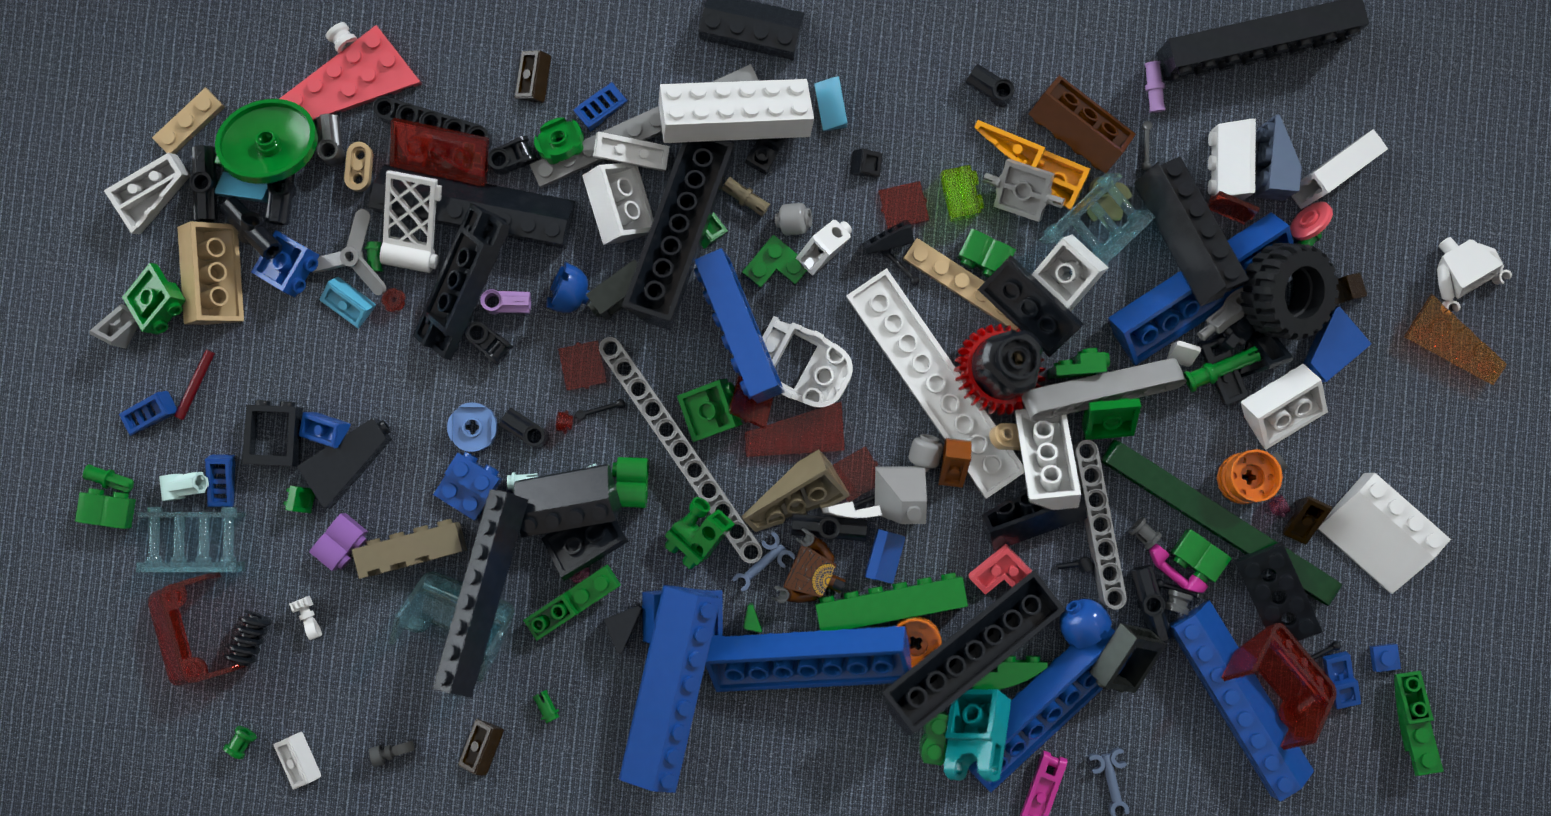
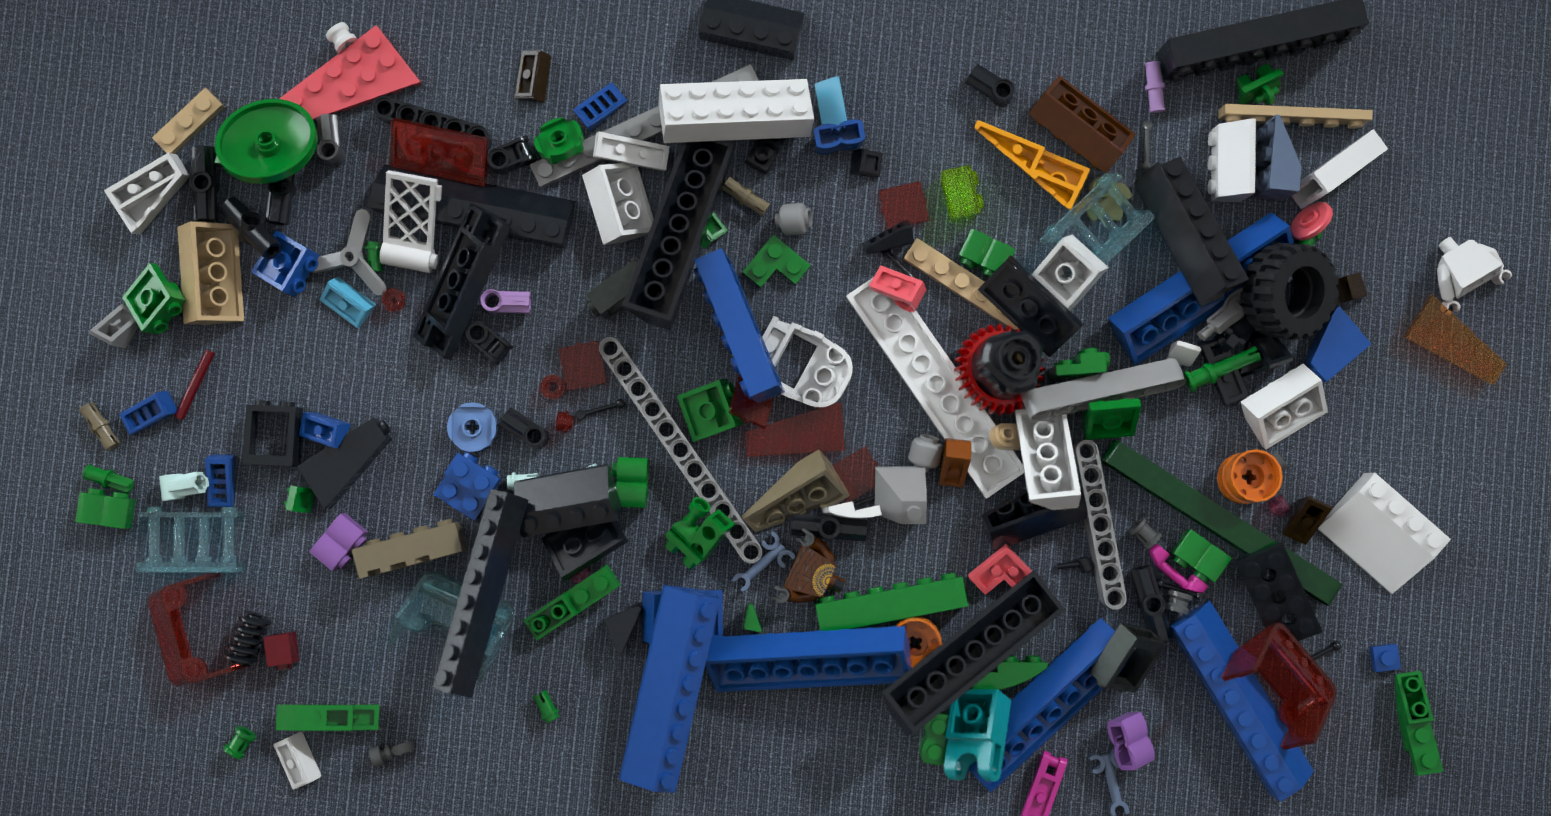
medium azure slope [215,172,269,203] -> none
white piece [289,596,322,640] -> none
tan plate [344,142,373,192] -> none
dark brown slope [458,718,504,776] -> none
blue cylinder [546,262,590,313] -> none
white torso [796,220,852,276] -> none
blue panel [864,529,905,584] -> none
light grey plate [983,159,1065,222] -> none
blue cylinder [1059,599,1112,649] -> none
clear red piece [1207,191,1260,224] -> none
blue slope [1322,651,1361,709] -> none
none -> dark tan pin [79,402,121,451]
none -> dark red brick [264,631,300,670]
none -> green slope [276,704,380,731]
none -> clear red plate [540,375,565,399]
none -> blue brick [813,119,865,155]
none -> coral plate [869,265,926,312]
none -> medium lavender brick [1107,712,1155,770]
none -> tan plate [1218,104,1373,129]
none -> green hips [1235,64,1284,106]

